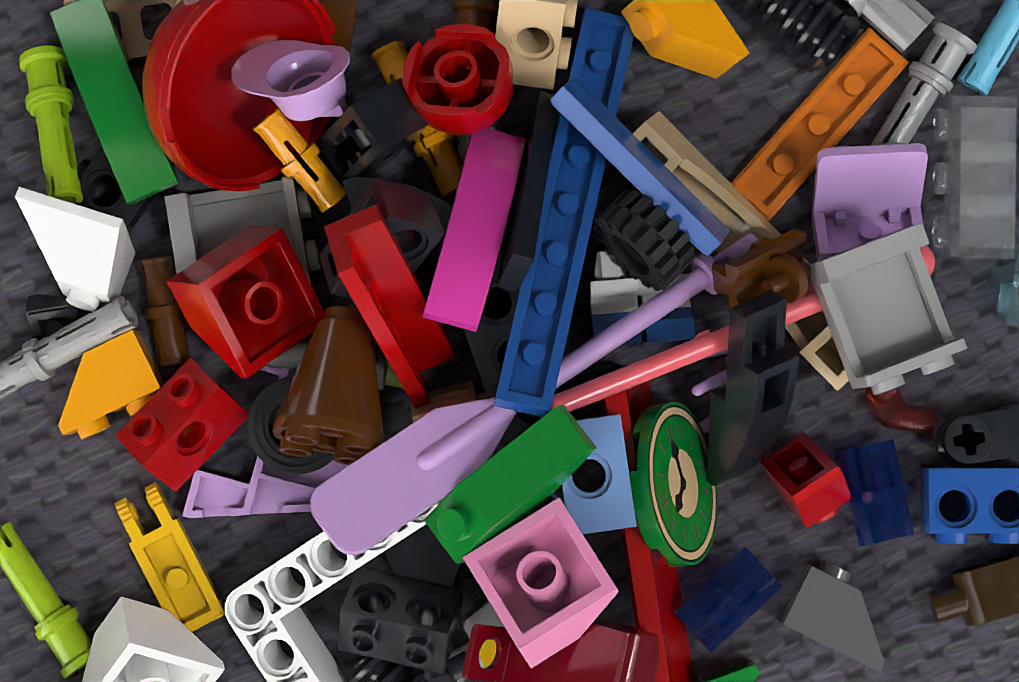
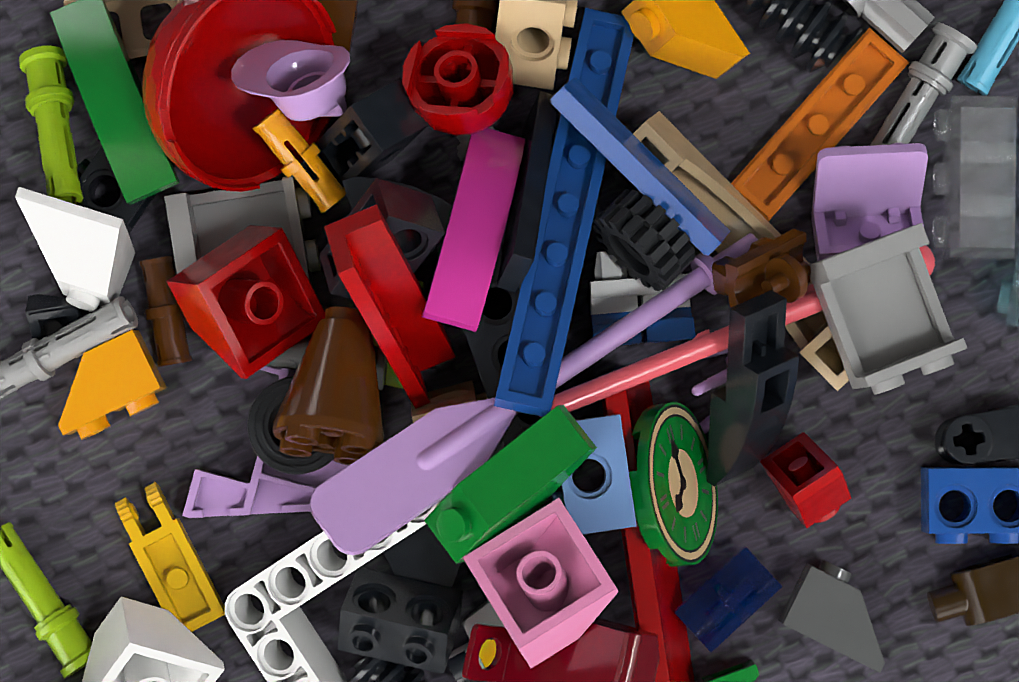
red brick [115,357,249,492] -> none
light orange pin [371,40,462,198] -> none
clear blue hips [838,439,915,546] -> none
clear red arm [865,387,936,435] -> none

